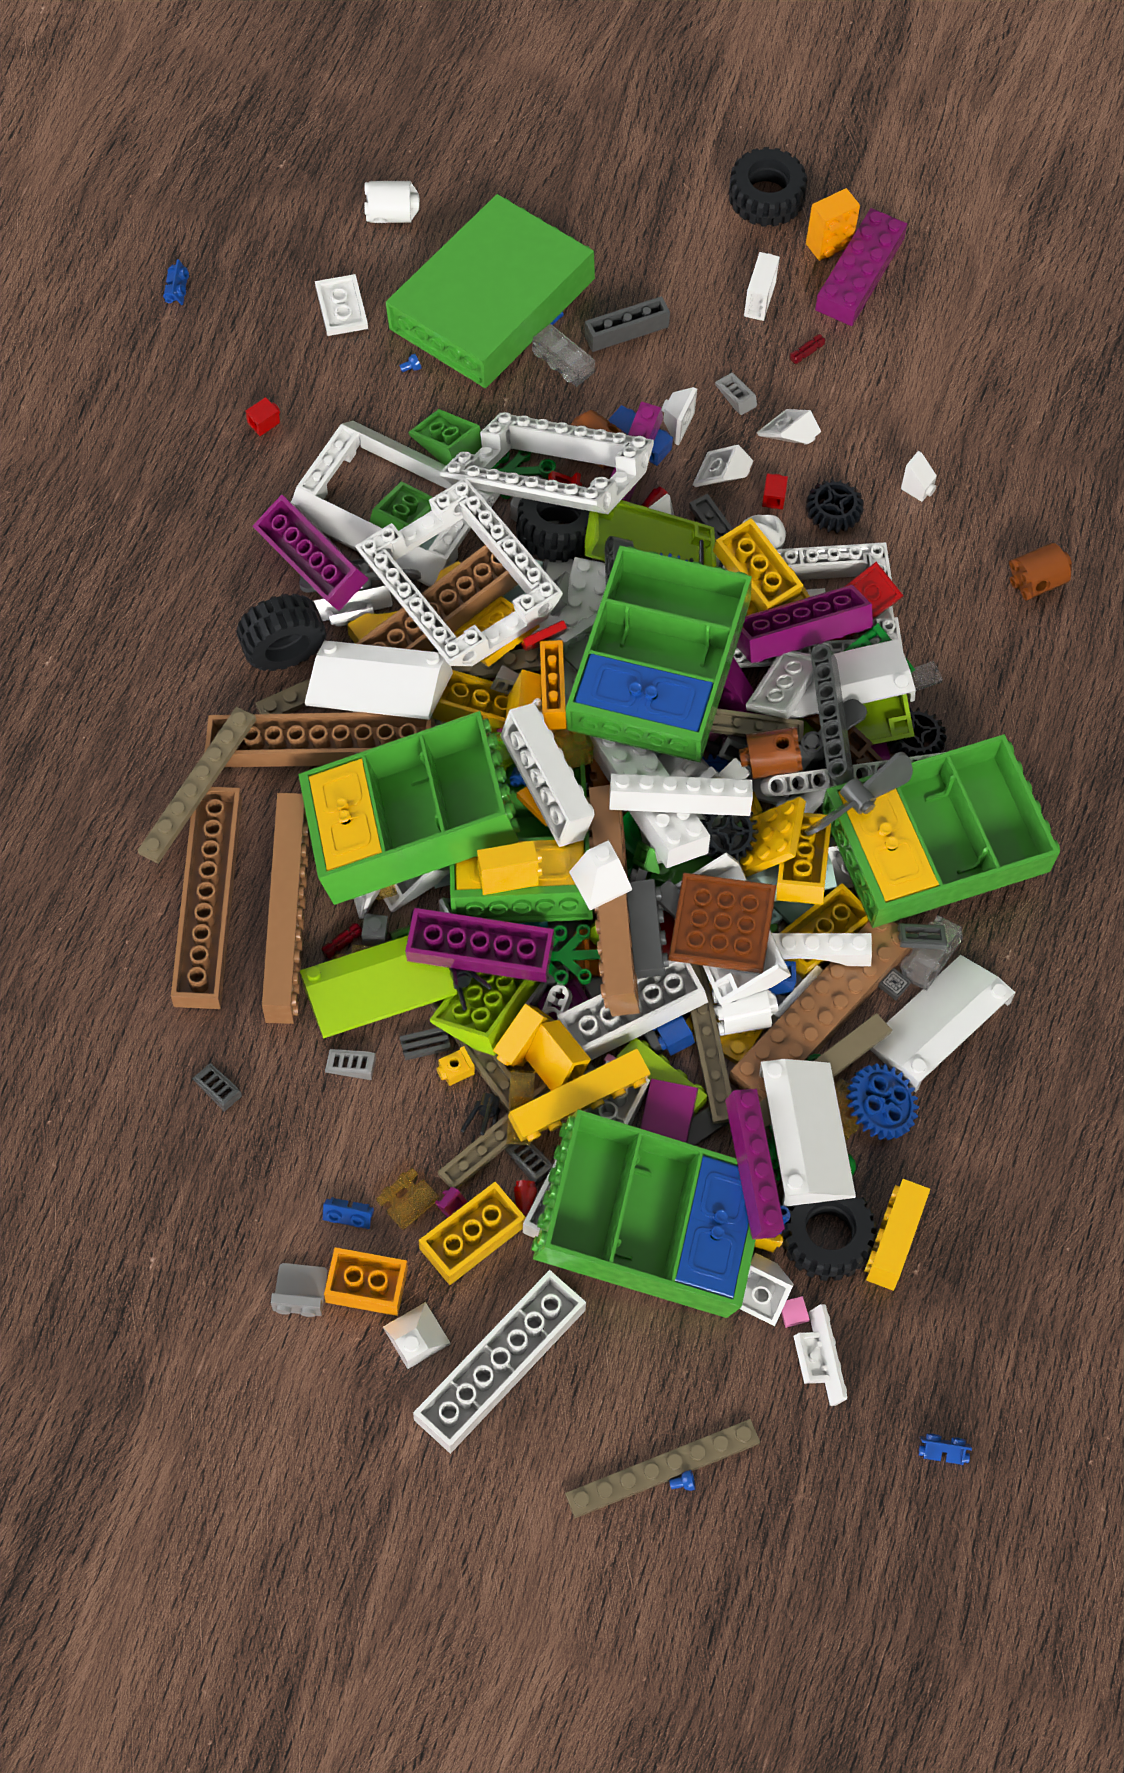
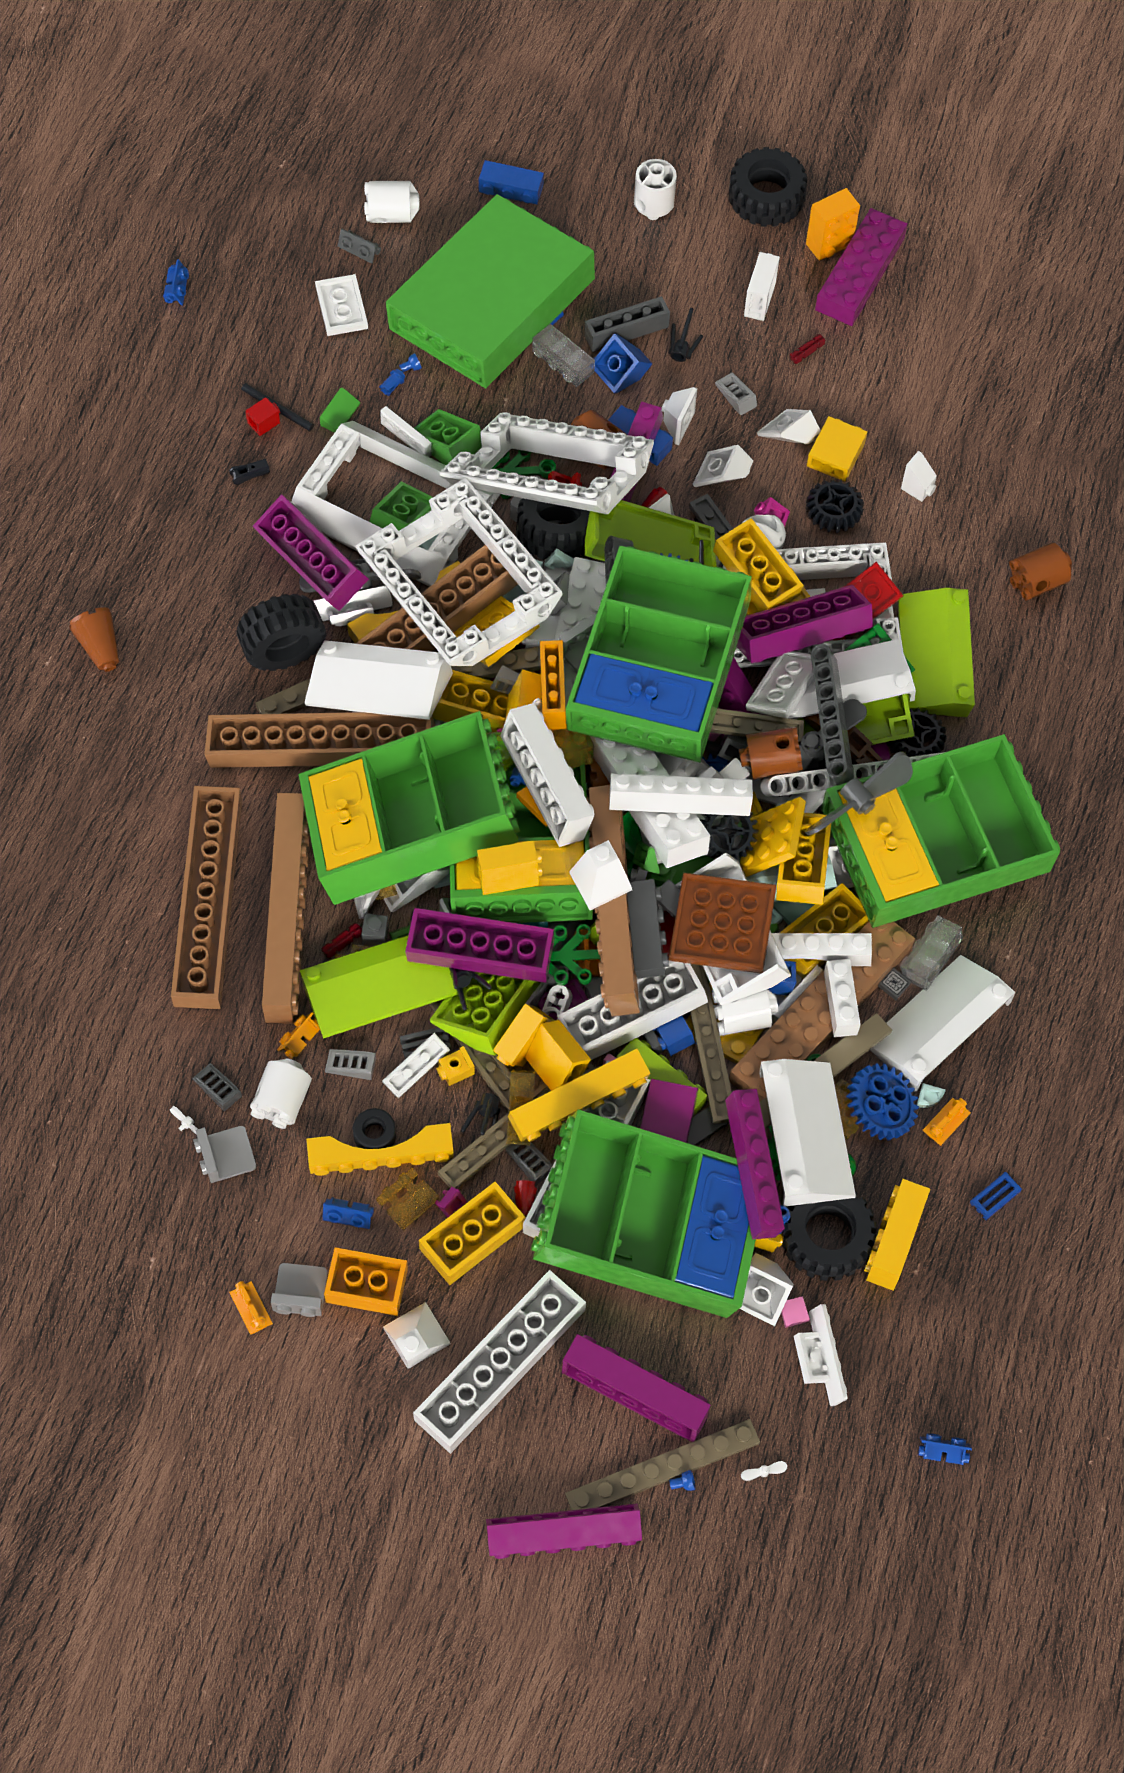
dark tan plate [138,707,256,864] -> none
red tile [521,621,567,651] -> none
red brick [762,474,788,510] -> none
dark grey tile [897,923,947,949] -> none
none -> dark orange cone [69,607,119,672]
none -> white piece [170,1106,198,1135]
none -> light grey bracket [193,1126,256,1183]
none -> black bar [229,459,270,485]
none -> light orange hinge [229,1281,273,1335]
none -> black bar [241,383,314,431]
none -> white cylinder [250,1059,312,1129]
none -> light orange hinge [277,1012,320,1059]
none -> yellow arch [306,1123,454,1176]
none -> bright green slope [320,387,360,433]
none -> dark grey hinge [337,228,381,264]
none -> black tyre [353,1108,396,1149]
none -> blue pin [379,369,405,396]
none -> white tile [381,406,432,457]
none -> white tile [382,1033,450,1099]
none -> blue brick [479,160,544,205]
none -> magenta brick [486,1504,642,1559]
none -> light aqua tile [544,548,574,569]
none -> magenta brick [562,1334,711,1442]
none -> blue slope [590,333,652,394]
none -> white cylinder [634,159,677,220]
none -> black plant [668,307,703,362]
none -> white piece [741,1461,787,1481]
none -> dark pink bracket [754,497,790,527]
none -> yellow brick [807,416,867,482]
none -> white brick [824,959,861,1037]
none -> lime slope [898,588,975,717]
none -> light aqua tile [917,1083,945,1108]
none -> light orange hinge [922,1098,971,1146]
none -> blue tile [970,1172,1022,1220]

